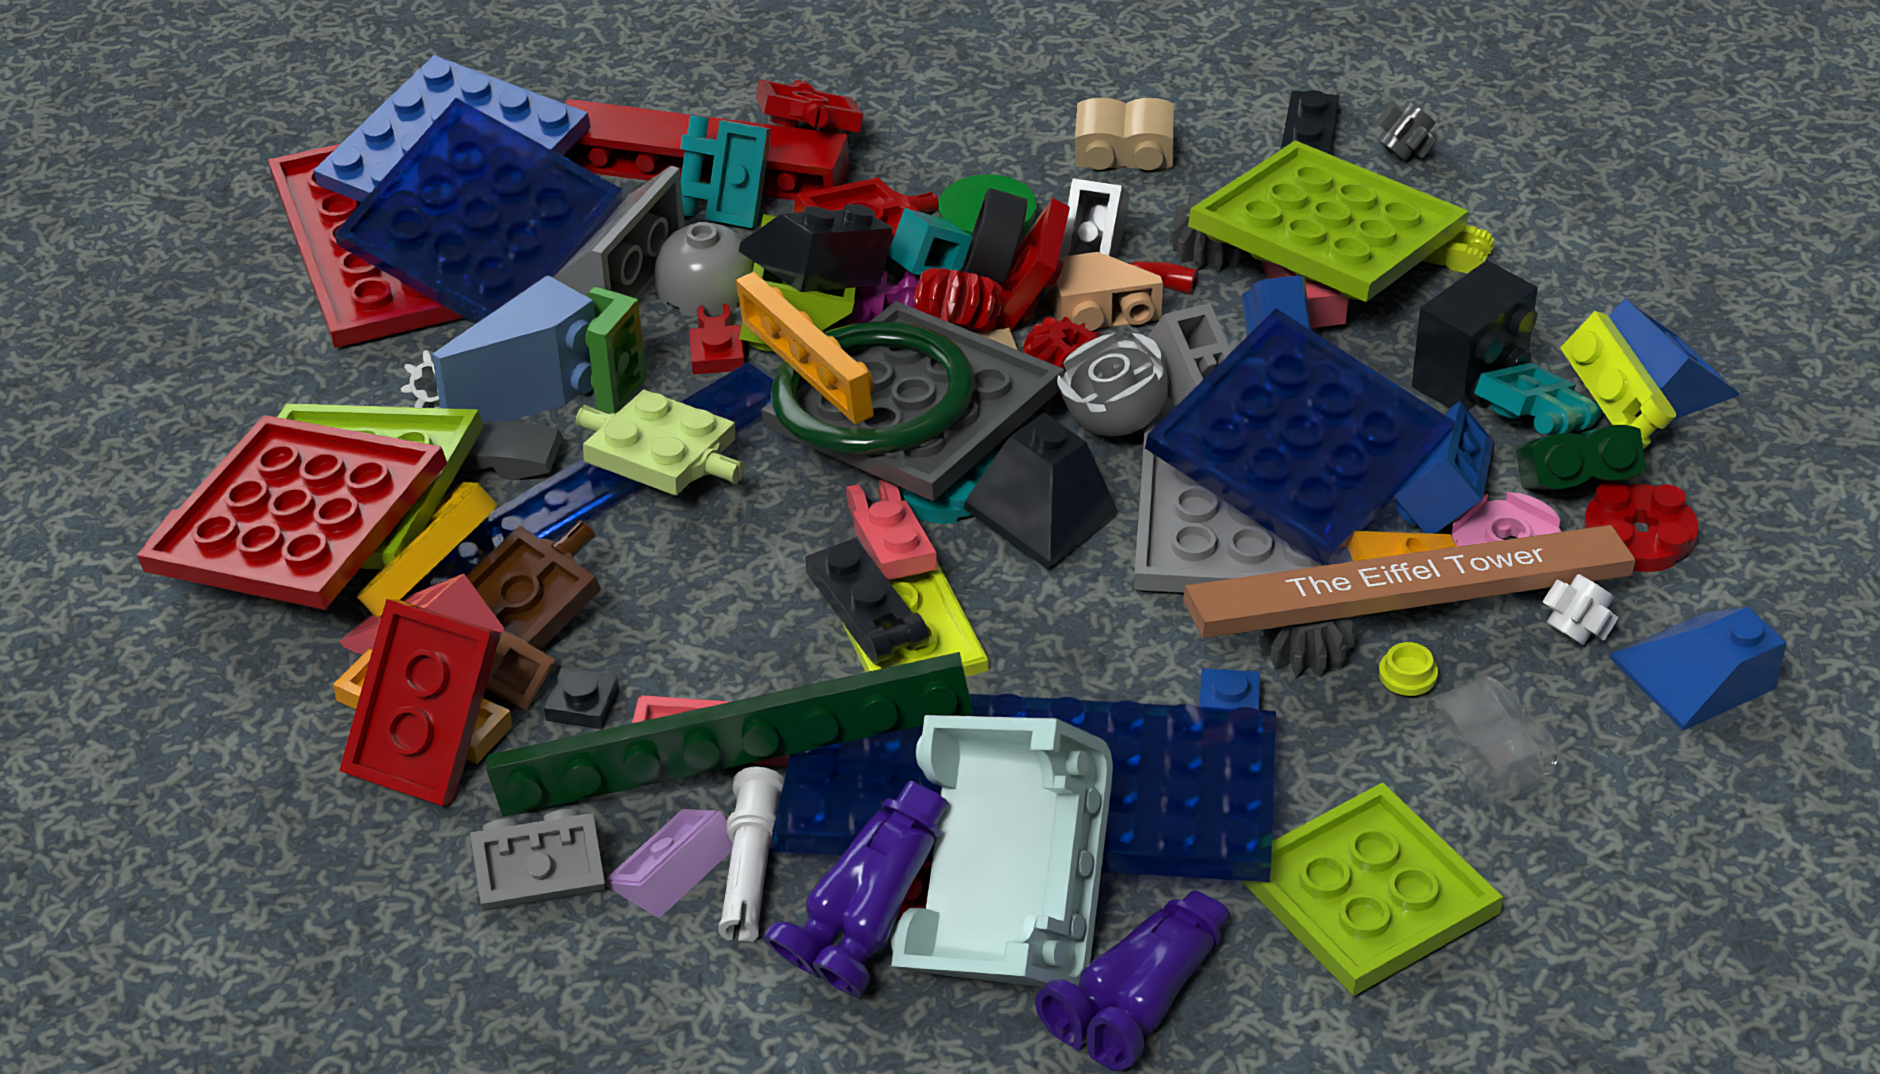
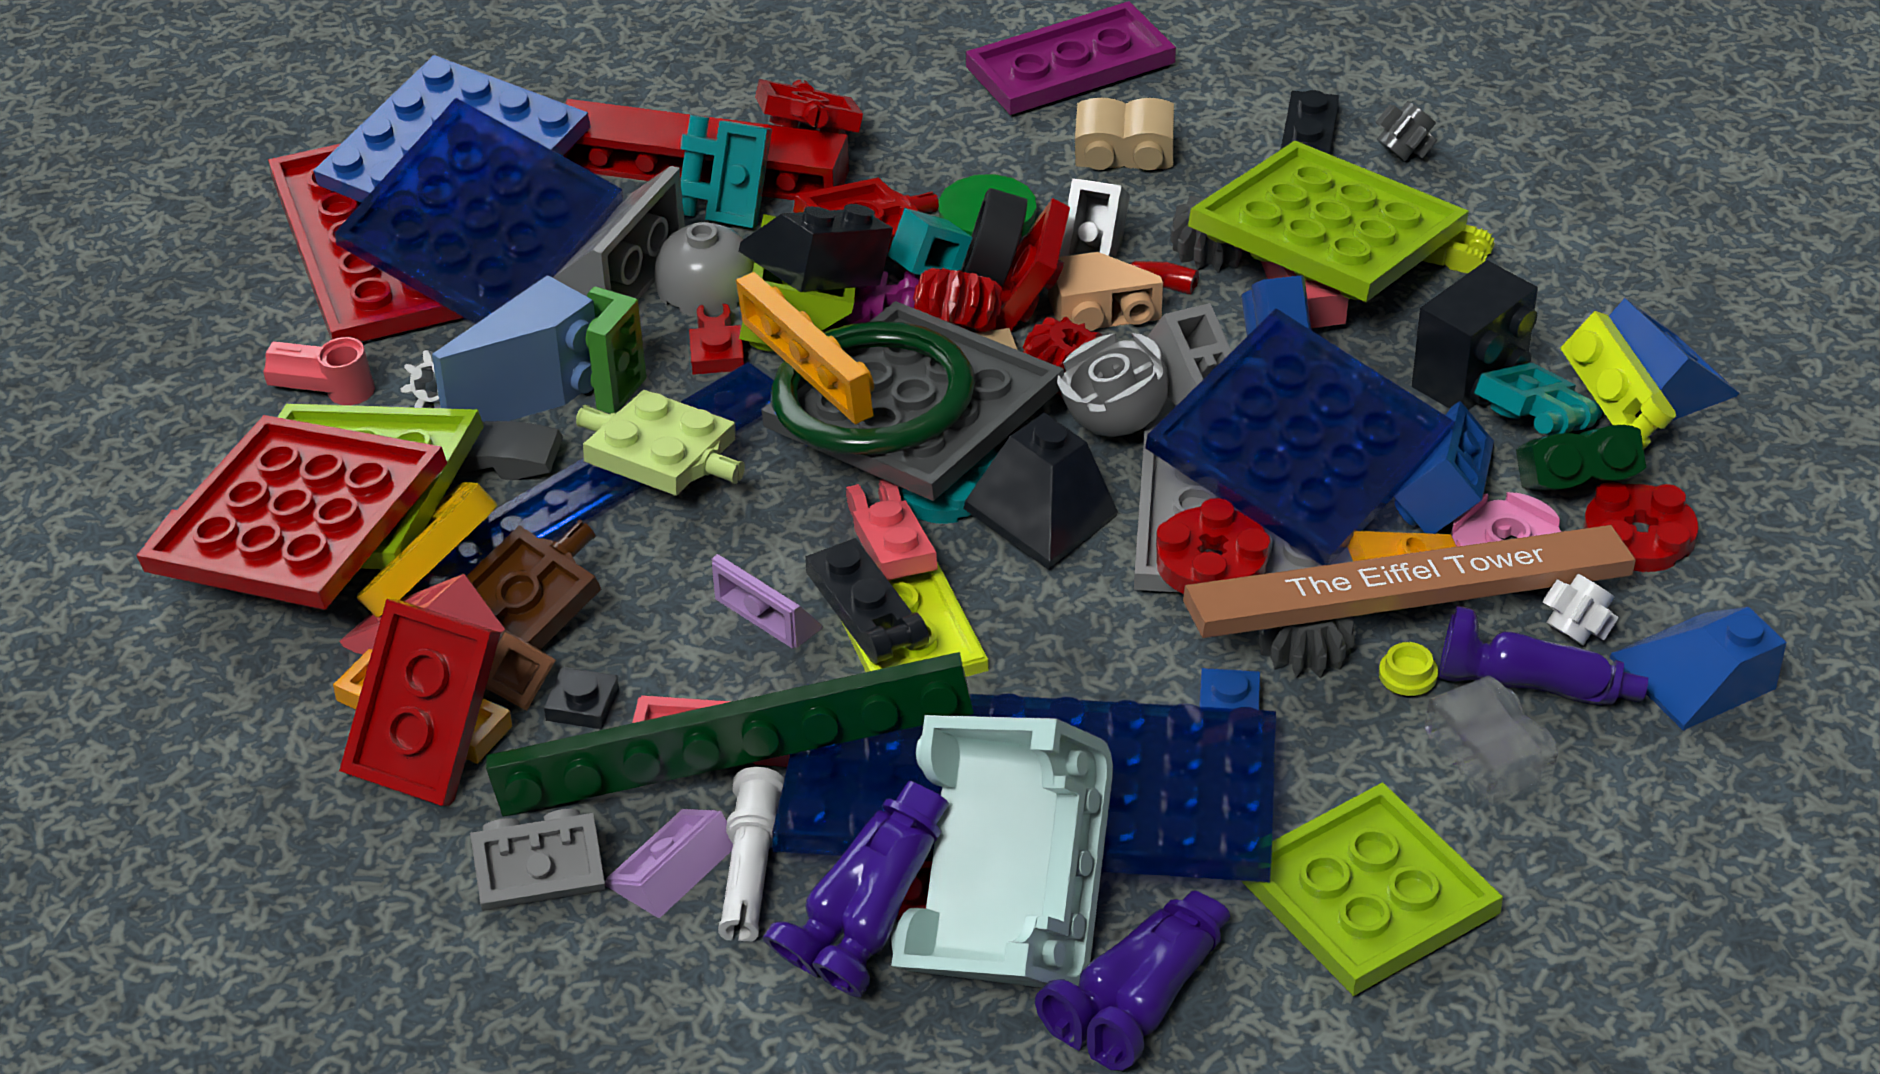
none -> coral piece [263,337,375,405]
none -> lavender slope [712,554,823,648]
none -> magenta plate [966,1,1176,115]
none -> red plate [1156,498,1270,594]
none -> dark purple piece [1438,606,1648,705]

